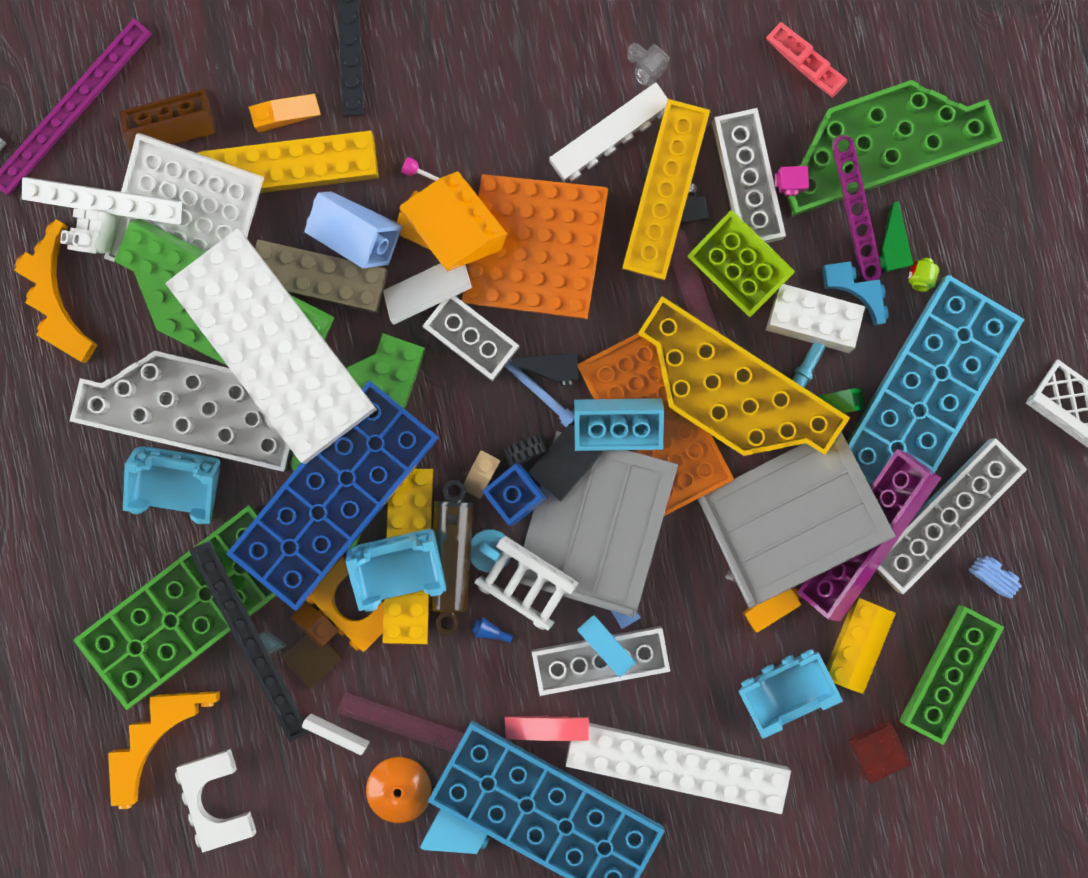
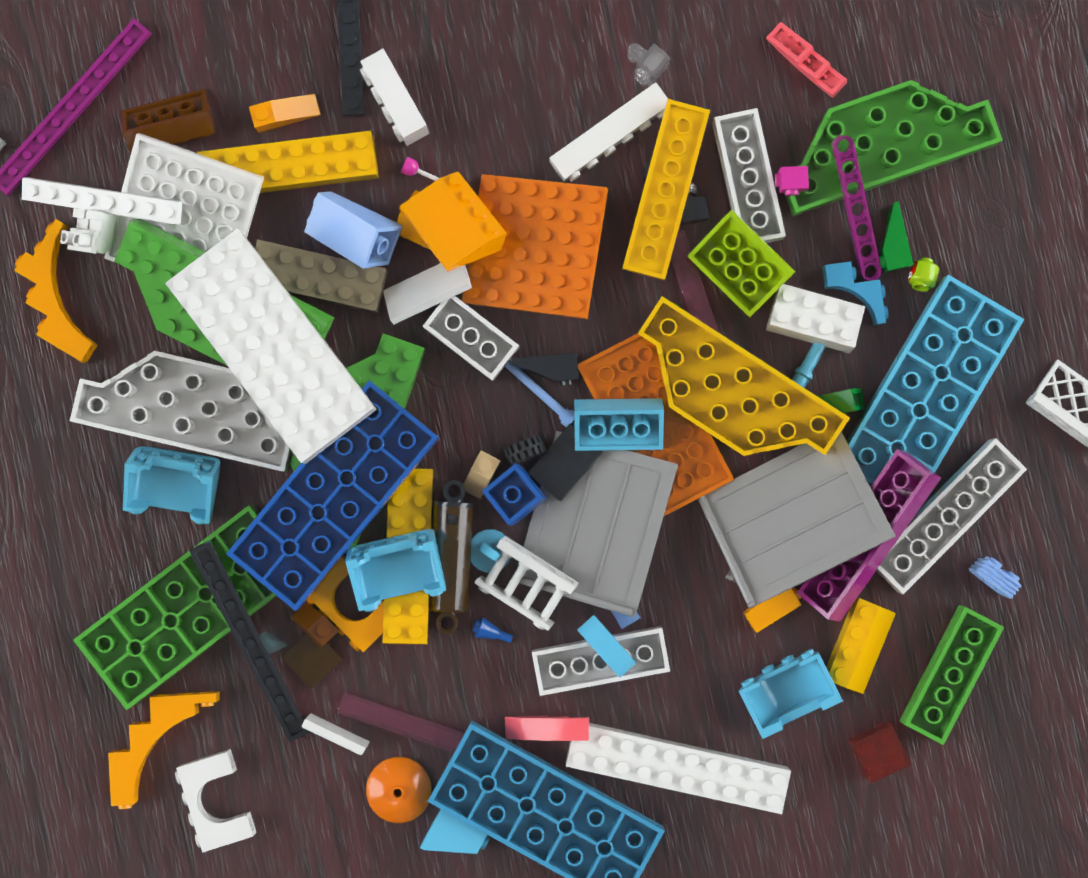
none -> white brick [360,49,429,146]

